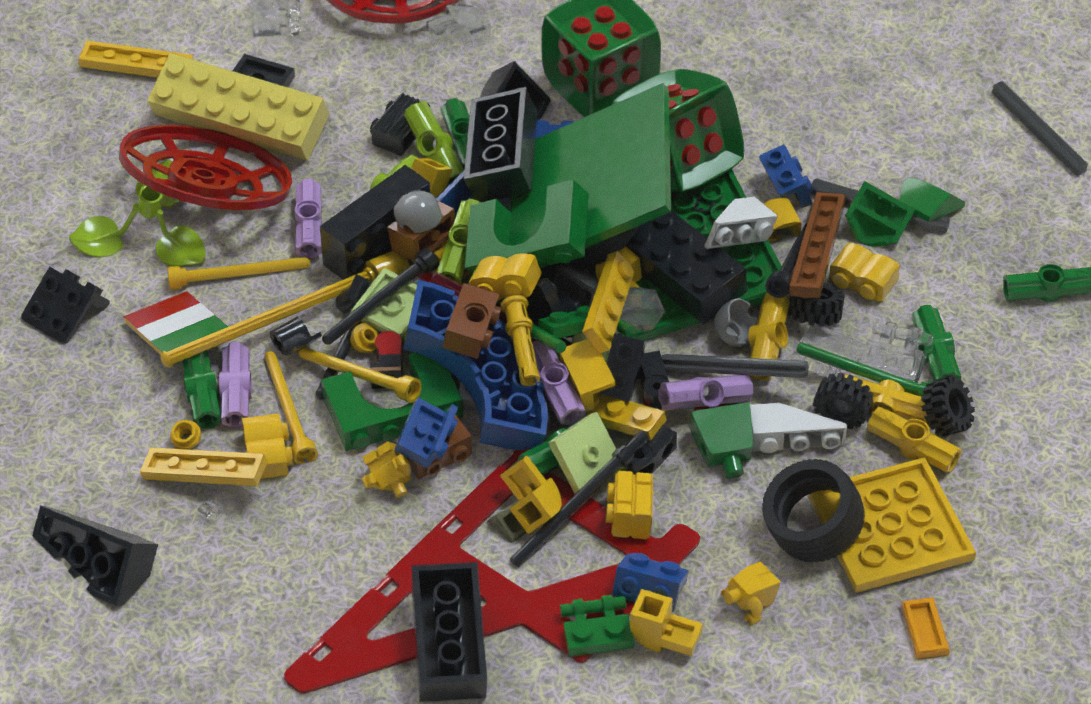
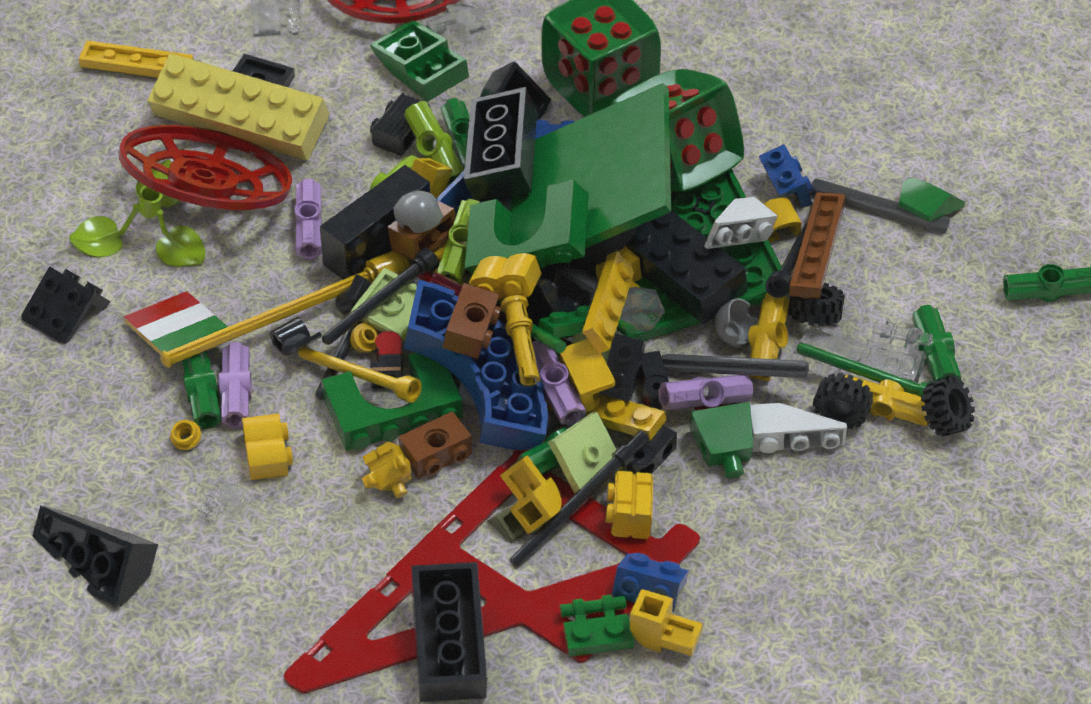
yellow plate [140,447,268,486] -> none
yellow piece [167,257,310,291] -> none
yellow piece [264,351,318,464] -> none
blue bracket [394,397,458,468] -> none
yellow piece [721,561,781,625] -> none
black tyre [762,459,865,563] -> none
yellow plate [807,457,976,593] -> none
yellow brick [829,243,900,302] -> none
green slope [845,181,916,247] -> none
yellow piece [867,407,962,473] -> none
light orange tile [901,597,950,659] -> none
dark grey axle [992,81,1088,176] -> none
none -> green slope [370,21,470,102]

